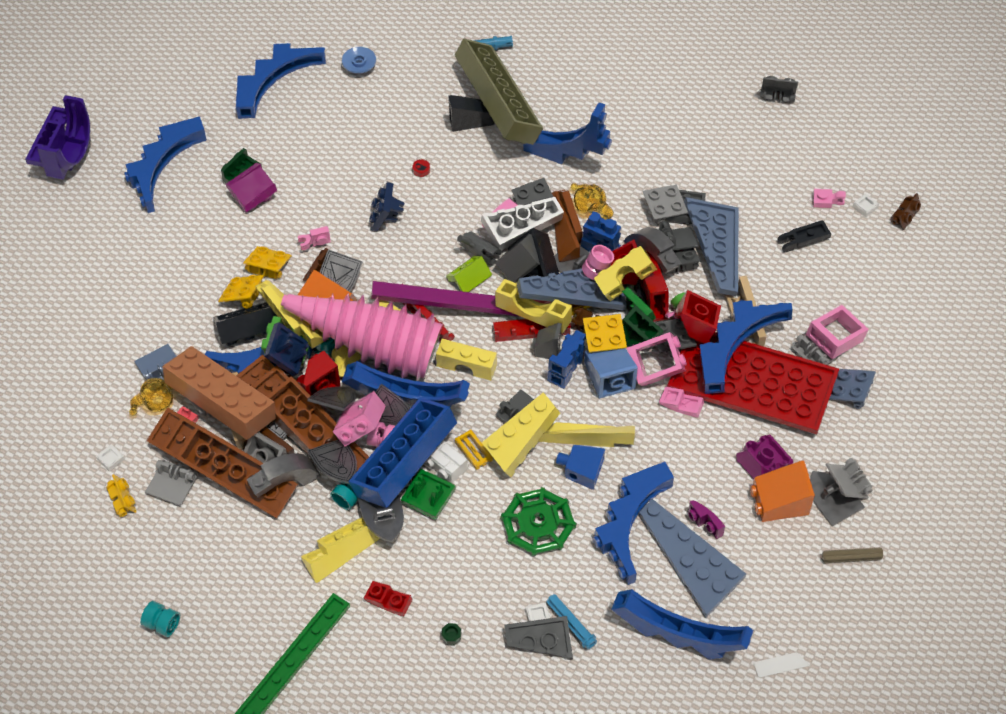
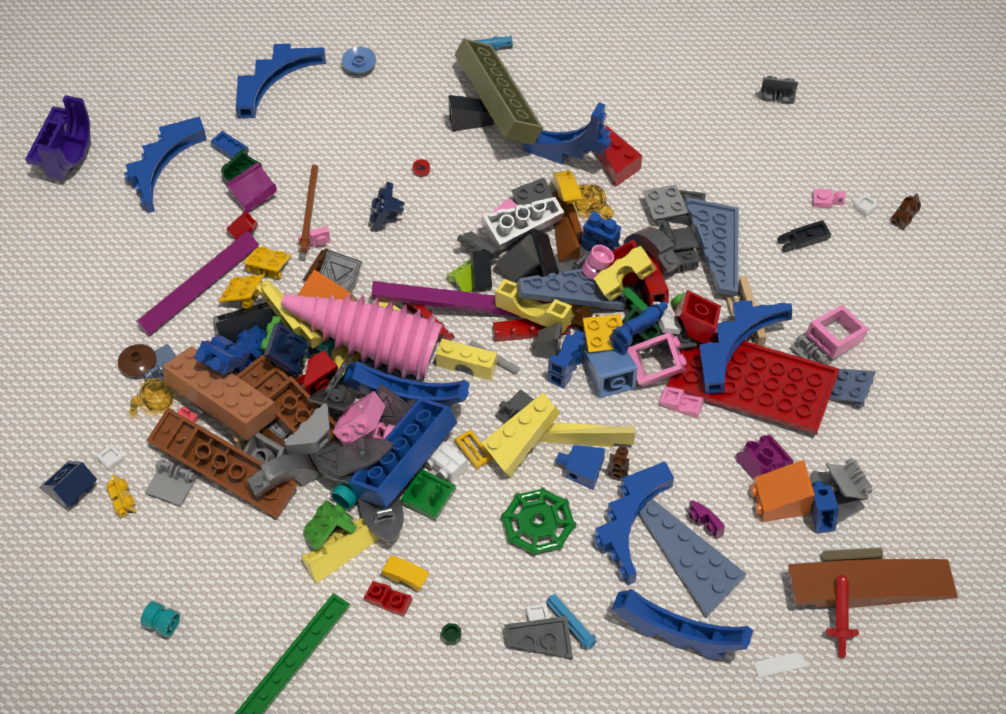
none -> dark blue slope [40,460,97,507]
none -> reddish brown dish [118,344,157,377]
none -> magenta tile [136,231,259,336]
none -> blue hips [194,335,251,375]
none -> blue plate [210,130,249,158]
none -> red panel [226,210,258,239]
none -> blue bracket [234,325,267,358]
none -> light grey slope [284,403,331,454]
none -> dark orange bar [299,165,318,253]
none -> bright green bracket [303,500,357,550]
none -> dark grey hinge [323,357,352,402]
none -> flat silver shield [336,438,394,477]
none -> yellow slope [381,555,429,591]
none -> light grey bar [469,340,520,374]
none -> black tile [470,251,492,289]
none -> yellow slope [551,170,582,204]
none -> red wedge [595,125,642,187]
none -> reddish brown hinge [608,446,630,479]
none -> blue piece [609,301,668,355]
none -> white plate [652,302,682,334]
none -> dark orange slope [788,559,958,609]
none -> blue torso [811,481,838,533]
none -> red sword [825,575,859,658]

